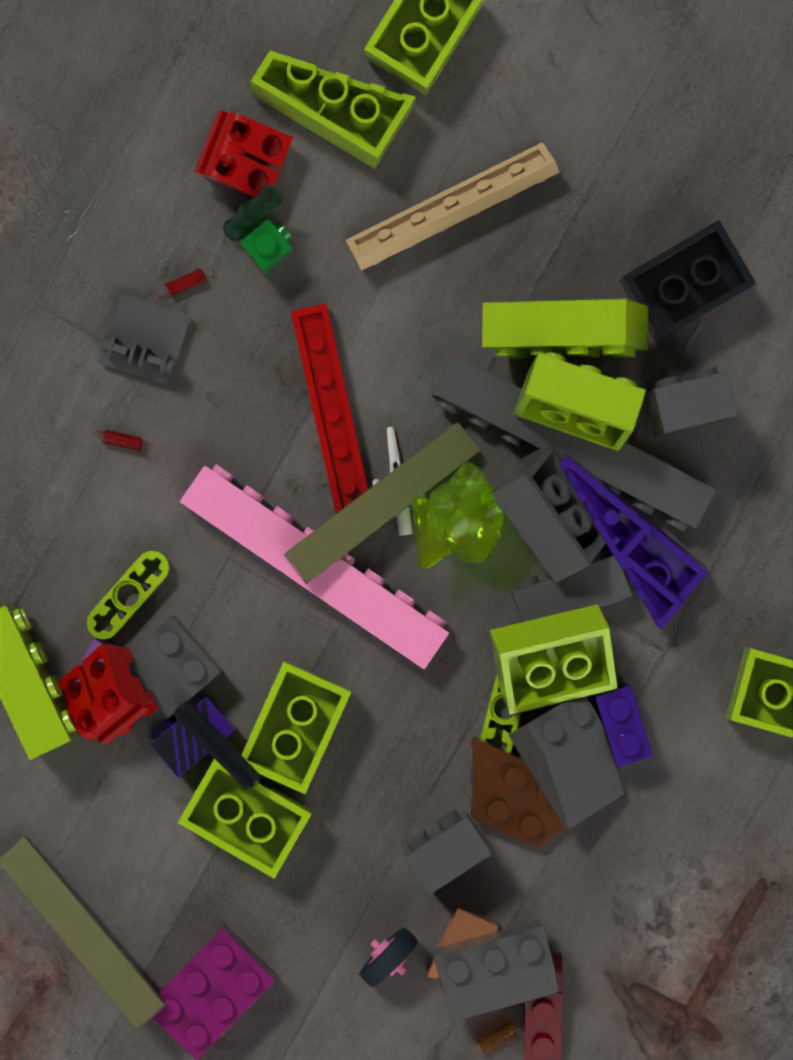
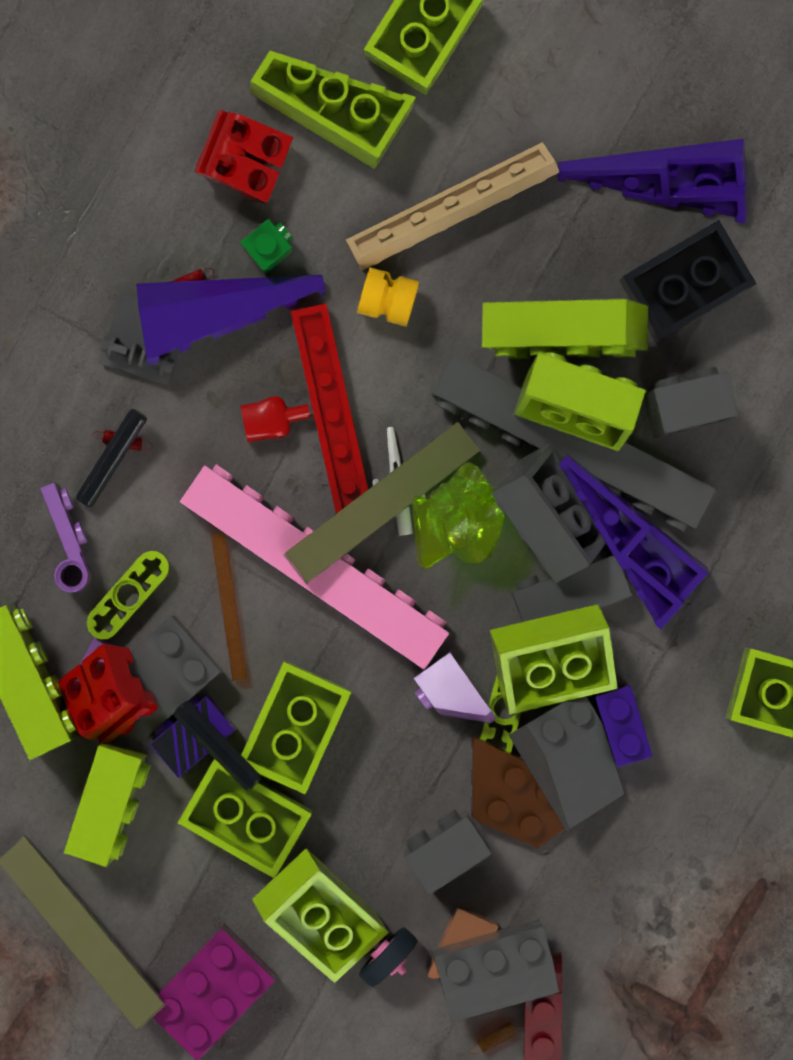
clear green pin [223,185,283,242] -> none
none -> medium lavender plate [40,483,92,592]
none -> lime brick [64,742,151,867]
none -> black axle [76,409,147,507]
none -> dark purple wedge [136,275,326,365]
none -> clear orange bar [211,533,247,681]
none -> red piece [240,396,311,443]
none -> lime brick [252,848,389,983]
none -> yellow wheel [357,267,420,327]
none -> slope [414,653,497,723]
none -> dark purple wedge [557,139,747,223]

